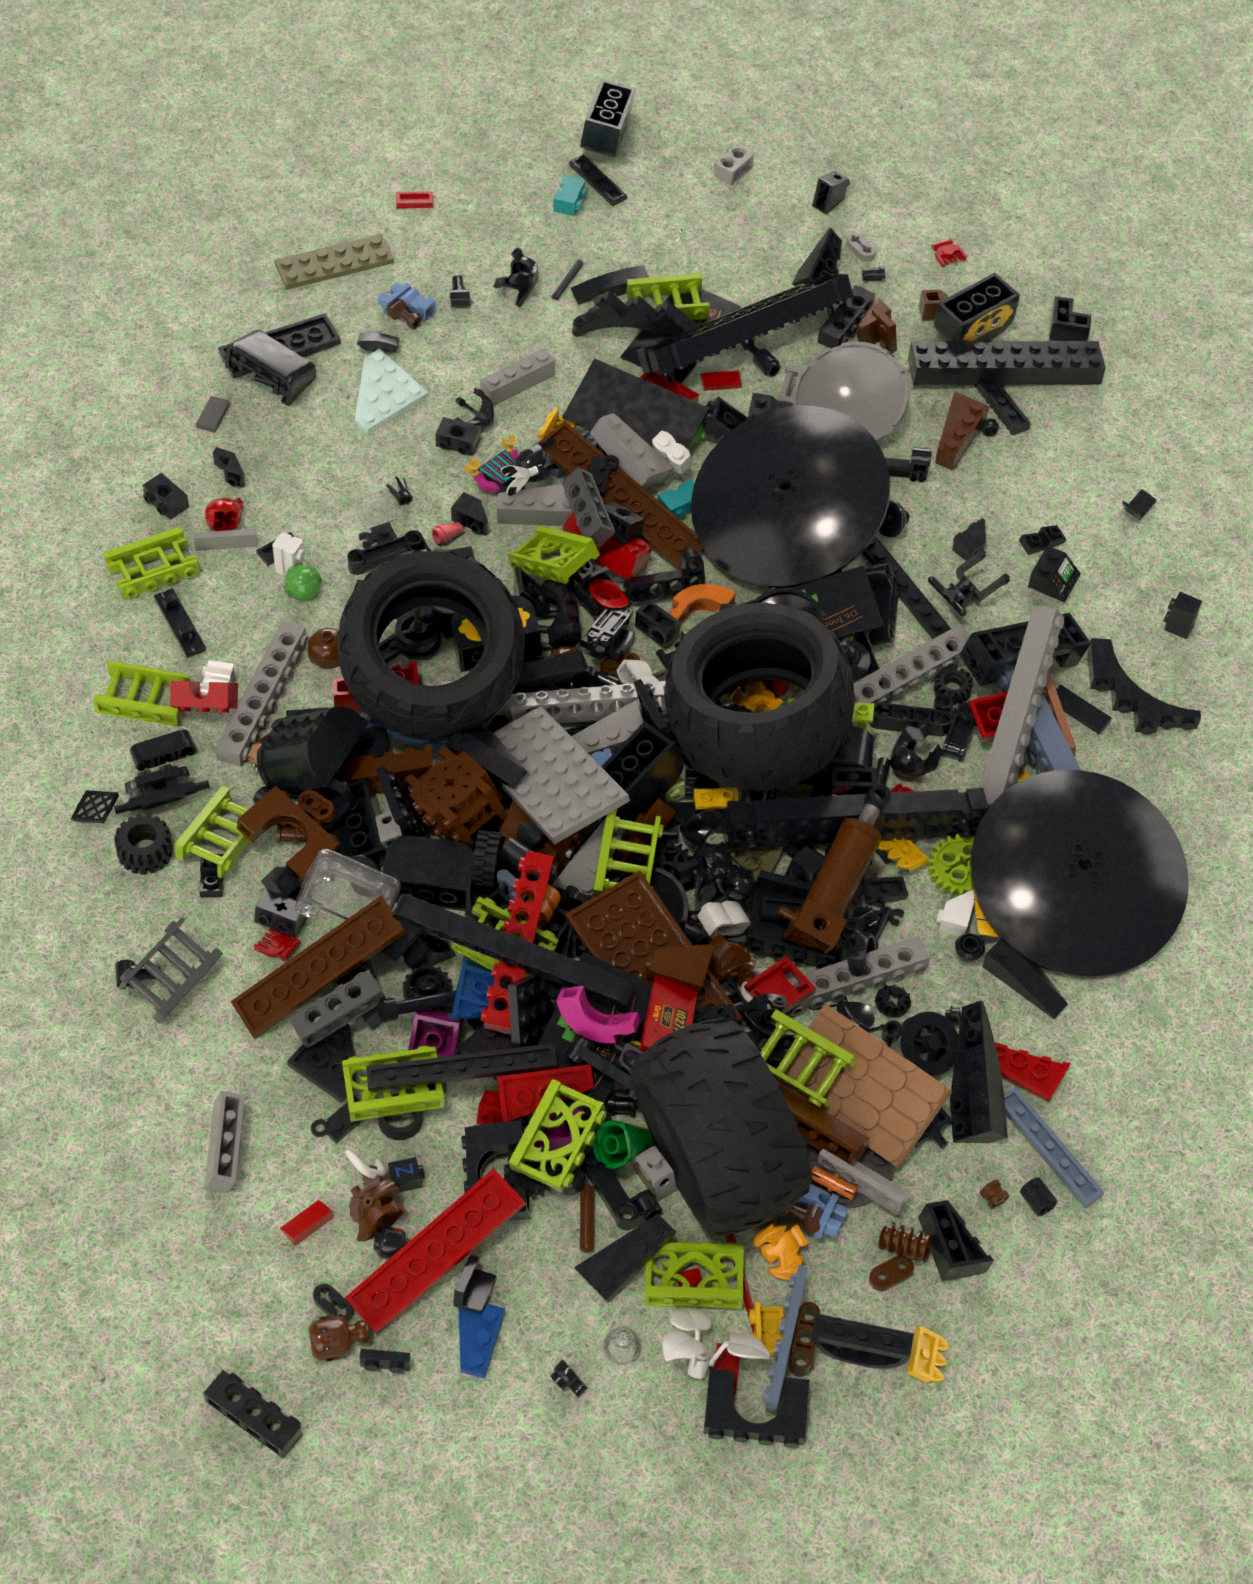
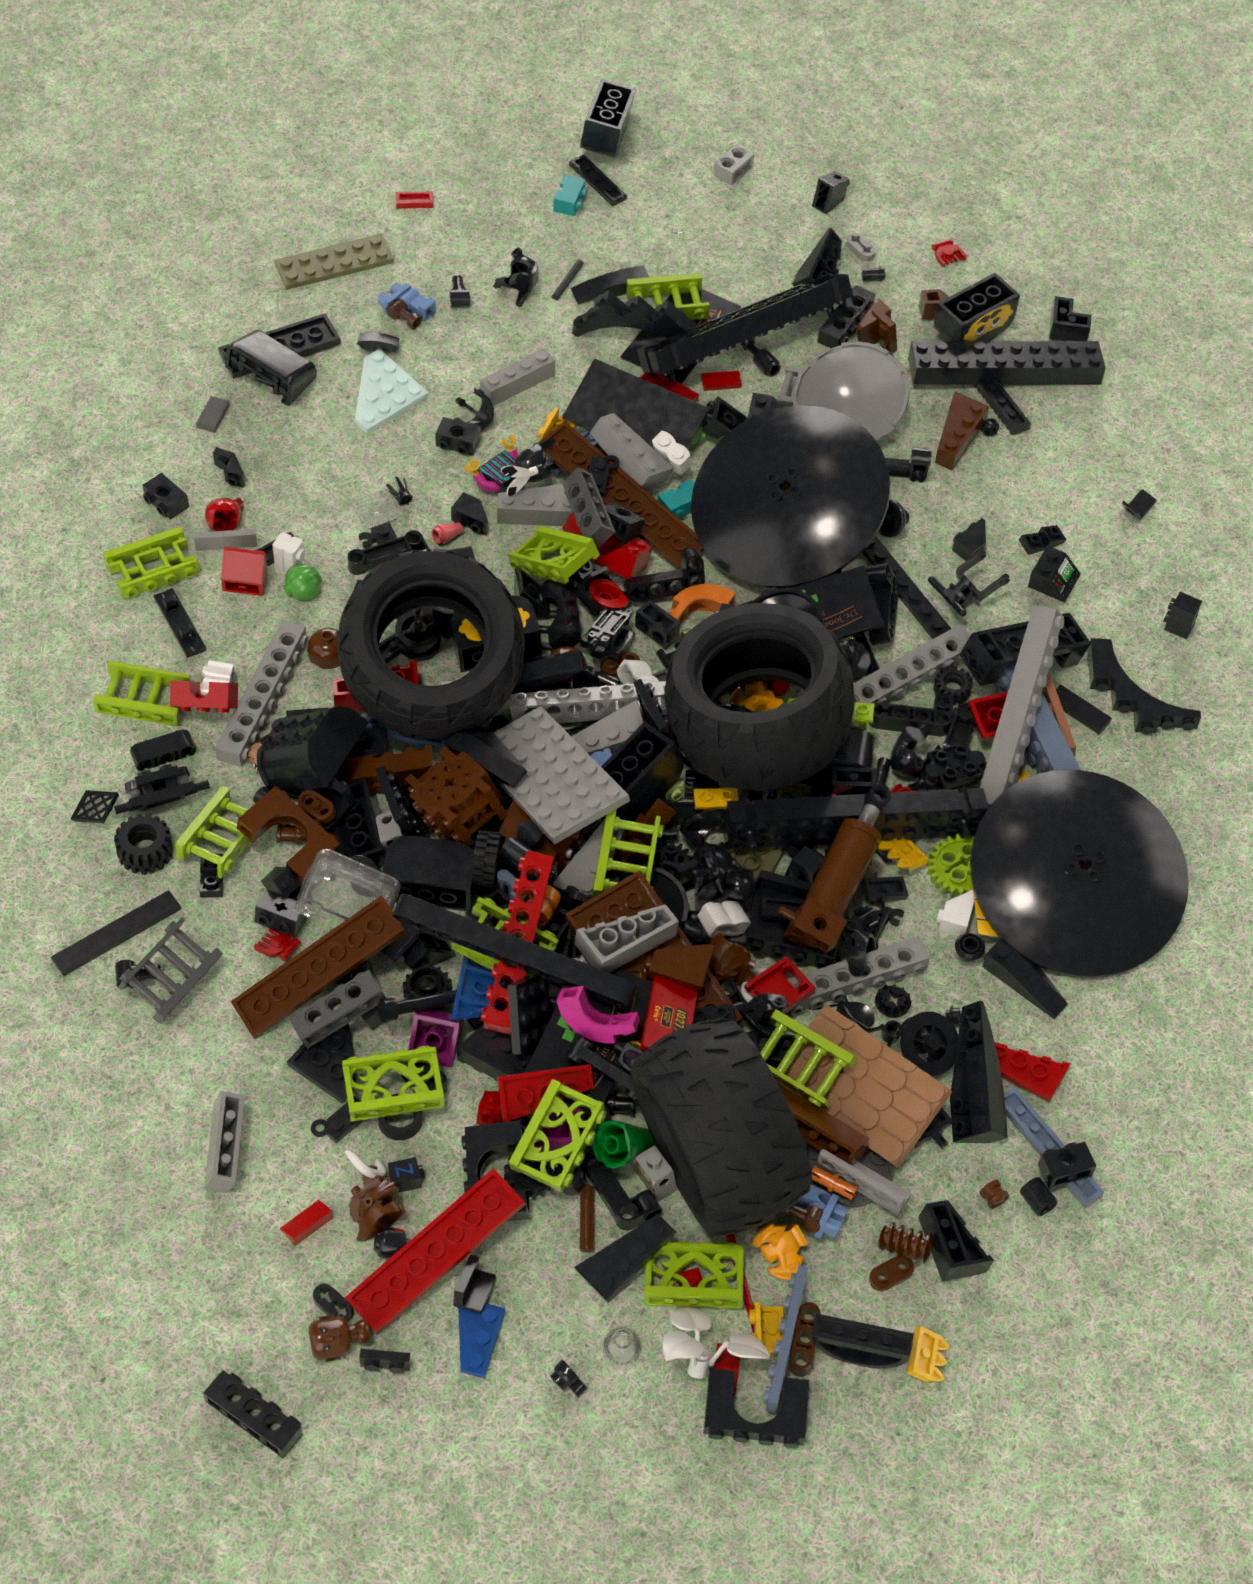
black plate [366,1043,557,1092] -> none
none -> black tile [51,890,181,977]
none -> slope [221,547,268,596]
none -> light grey wedge [575,905,679,973]
none -> black piece [908,741,987,791]
none -> black brick [1038,1141,1096,1189]

